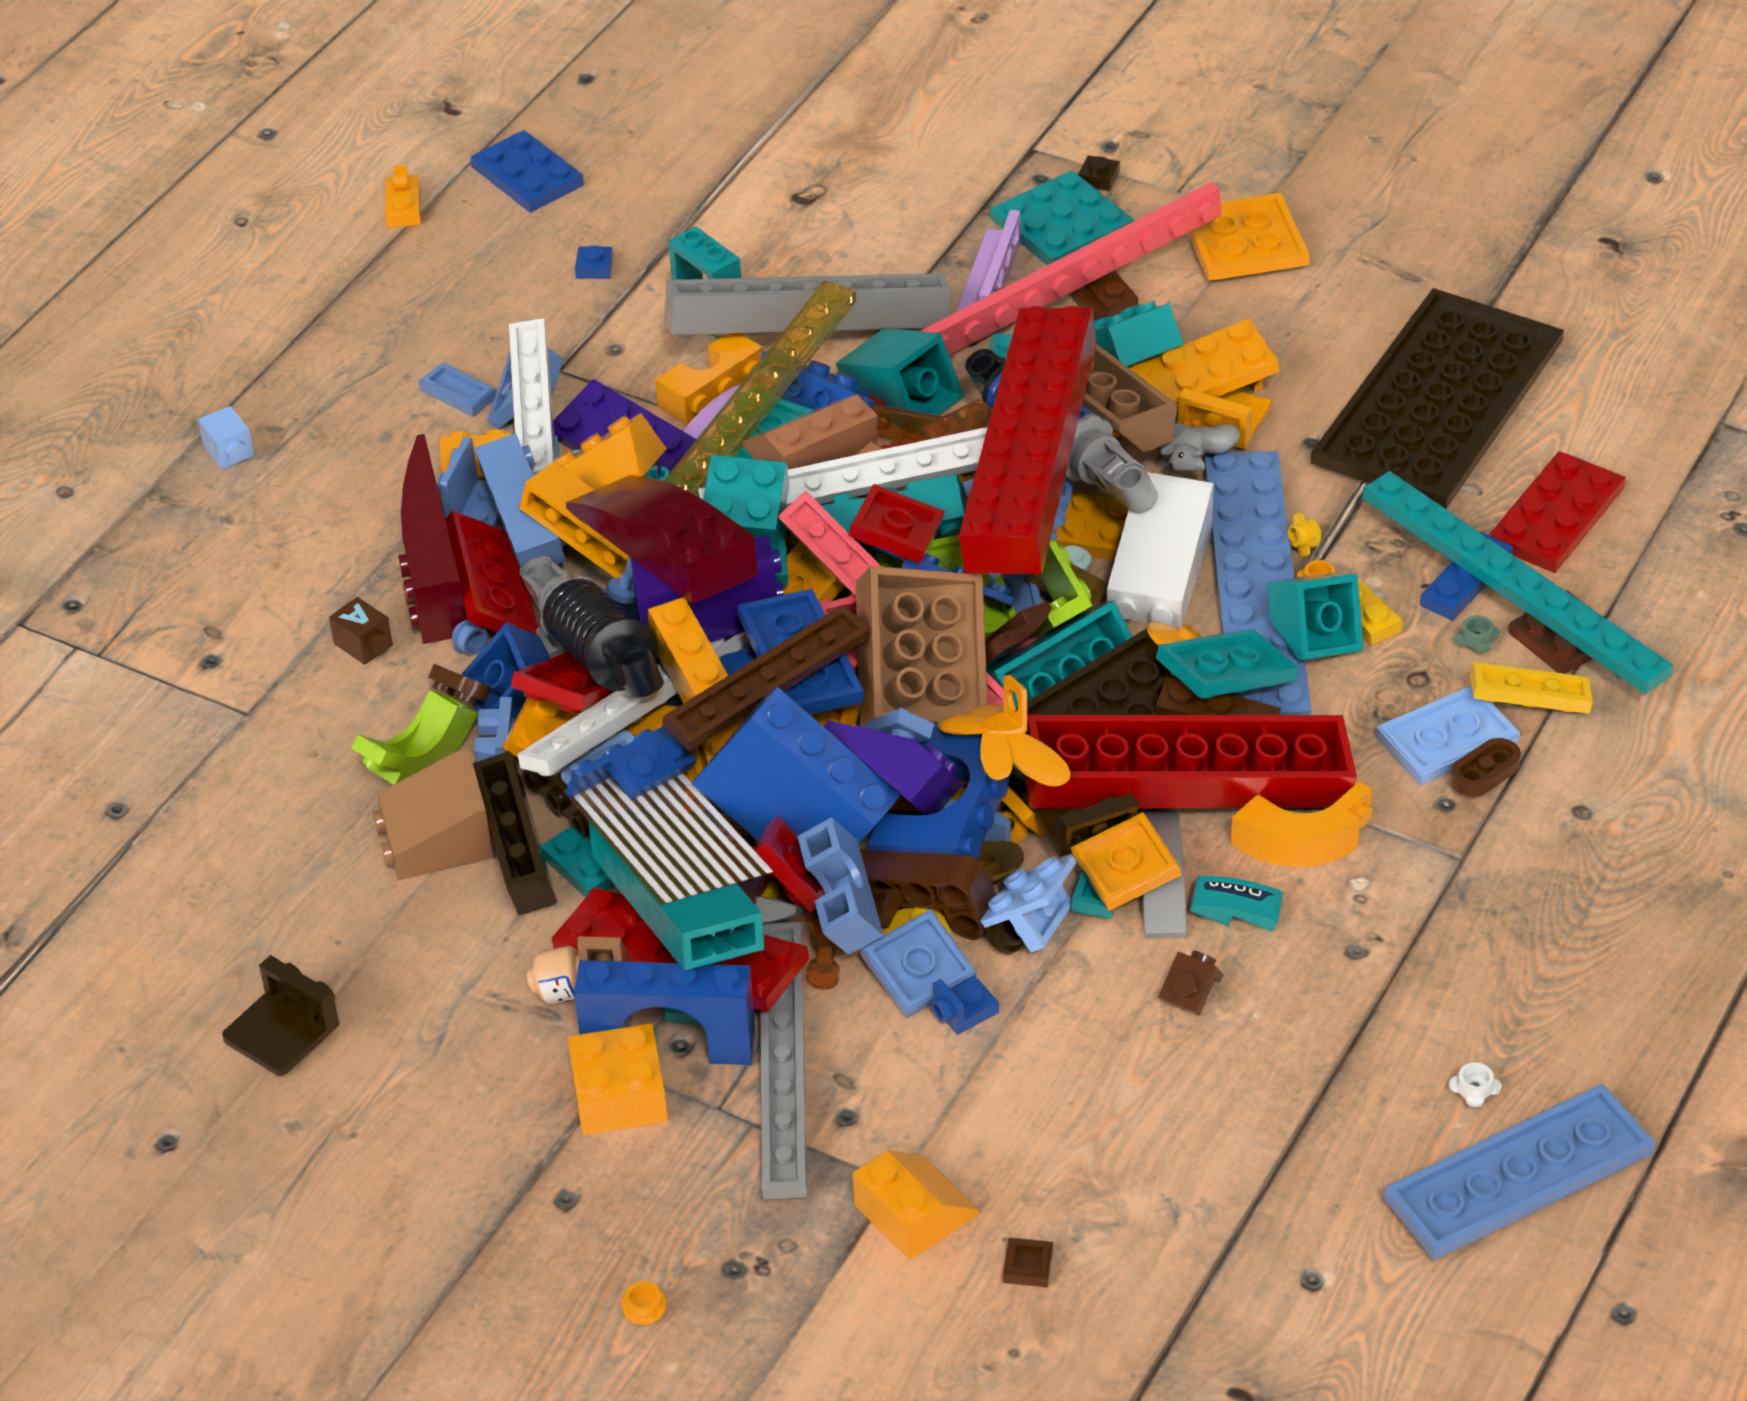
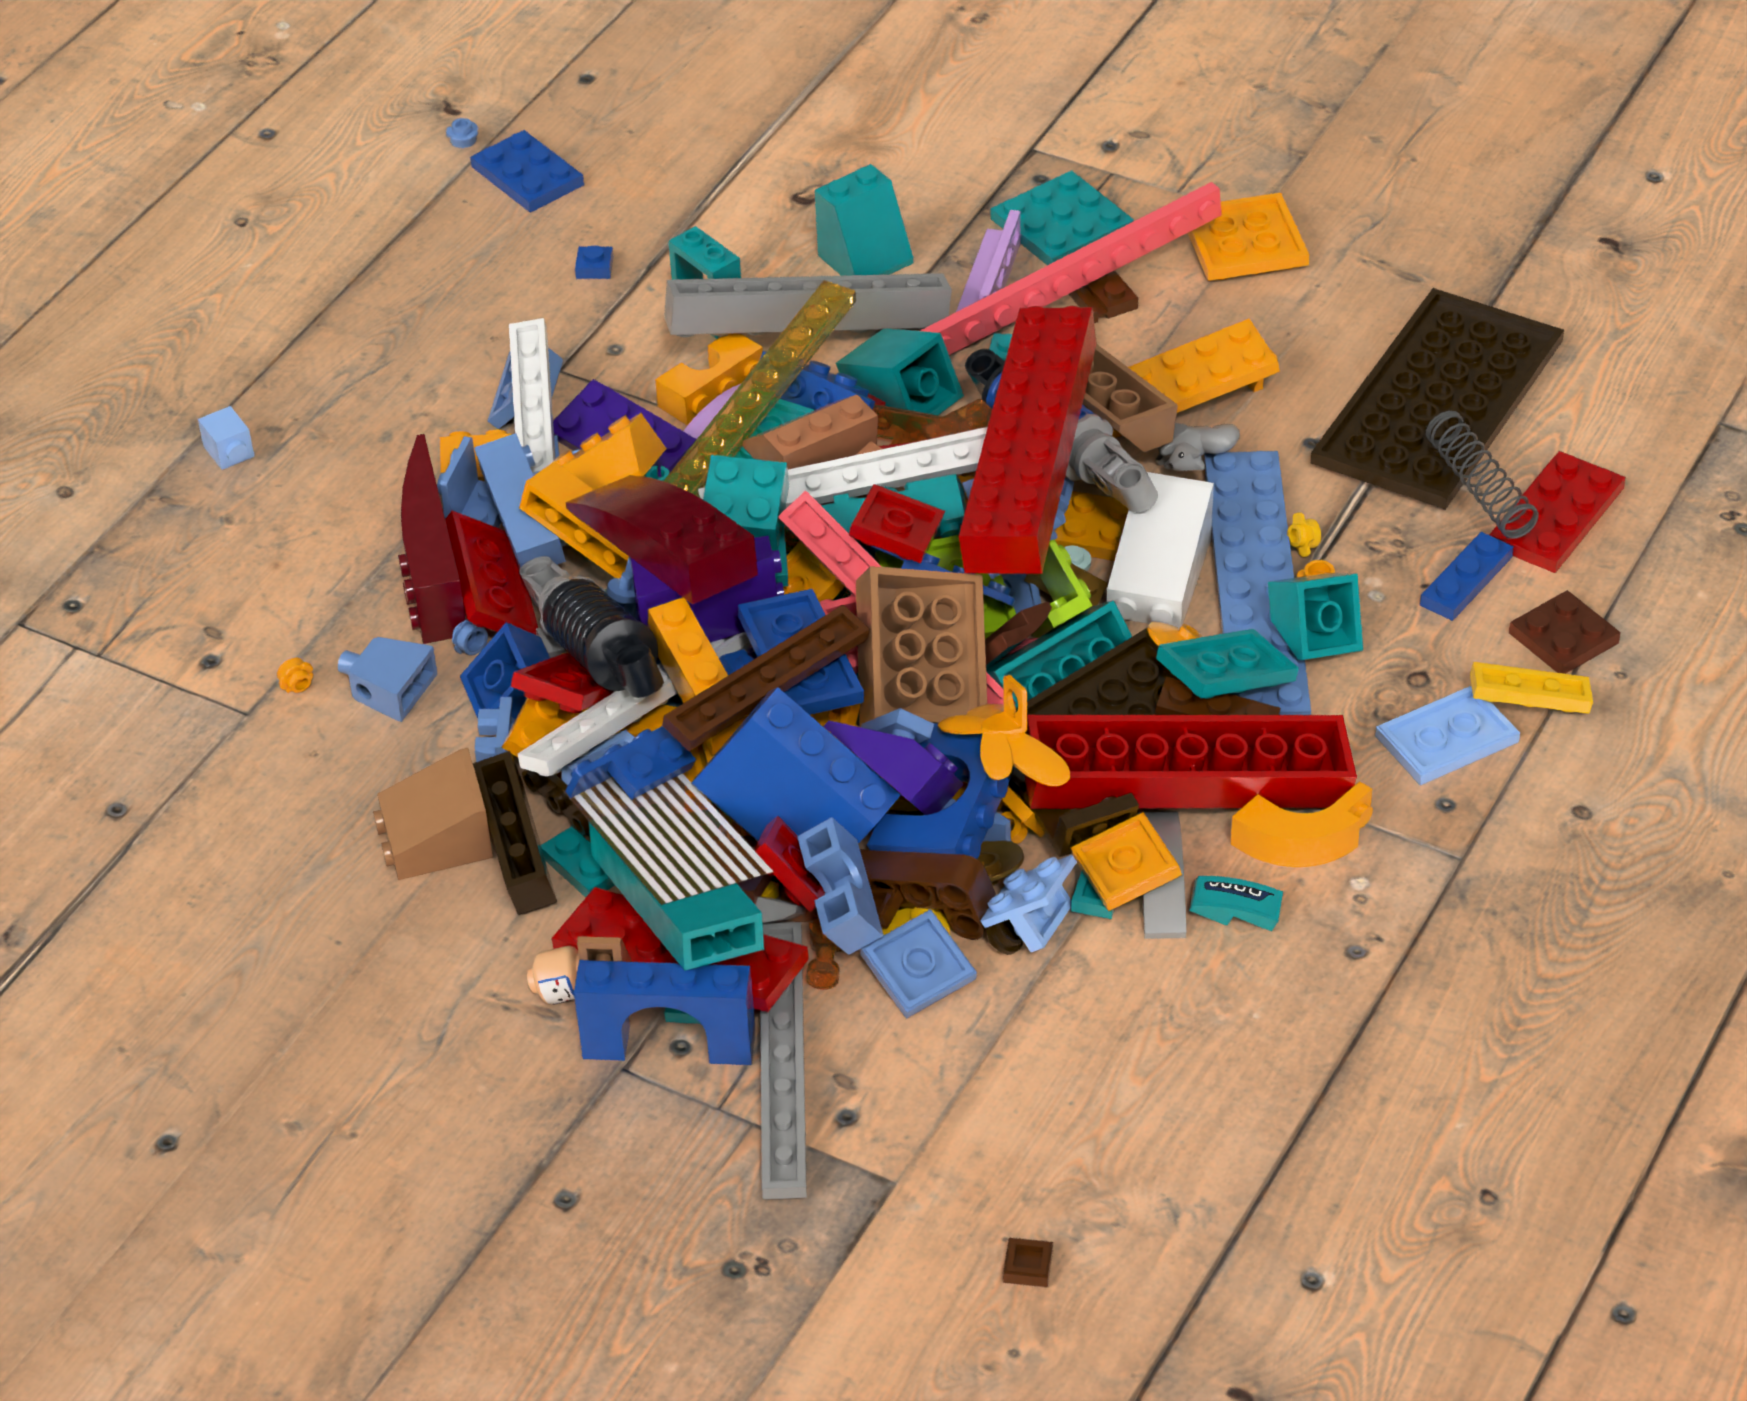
dark brown bracket [222,955,339,1076] -> none
reddish brown brick [329,597,393,665] -> none
lime arch [351,690,478,785] -> none
light orange plate [385,165,421,228] -> none
medium blue tile [419,362,496,417] -> none
reddish brown plate [428,664,491,706] -> none
light orange brick [567,1023,668,1135] -> none
light orange plate [621,1281,667,1325] -> none
light orange slope [852,1150,979,1260] -> none
blue bracket [931,976,999,1035] -> none
dark brown plate [1078,155,1120,191] -> none
teal brick [1094,300,1184,366] -> none
reddish brown bracket [1158,950,1224,1016] -> none
light orange bracket [1178,388,1271,449] -> none
yellow plate [1358,578,1403,646] -> none
teal plate [1362,471,1674,694] -> none
medium blue plate [1383,1083,1656,1261] -> none
white plate [1449,1063,1501,1107] -> none
reddish brown plate [1451,738,1521,797] -> none
sand green plate [1454,615,1500,653] -> none
none -> light orange plate [277,657,314,693]
none -> medium blue torso [338,637,438,722]
none -> medium blue plate [446,118,478,148]
none -> teal slope [814,164,914,276]
none -> dark grey piece [1426,411,1539,539]

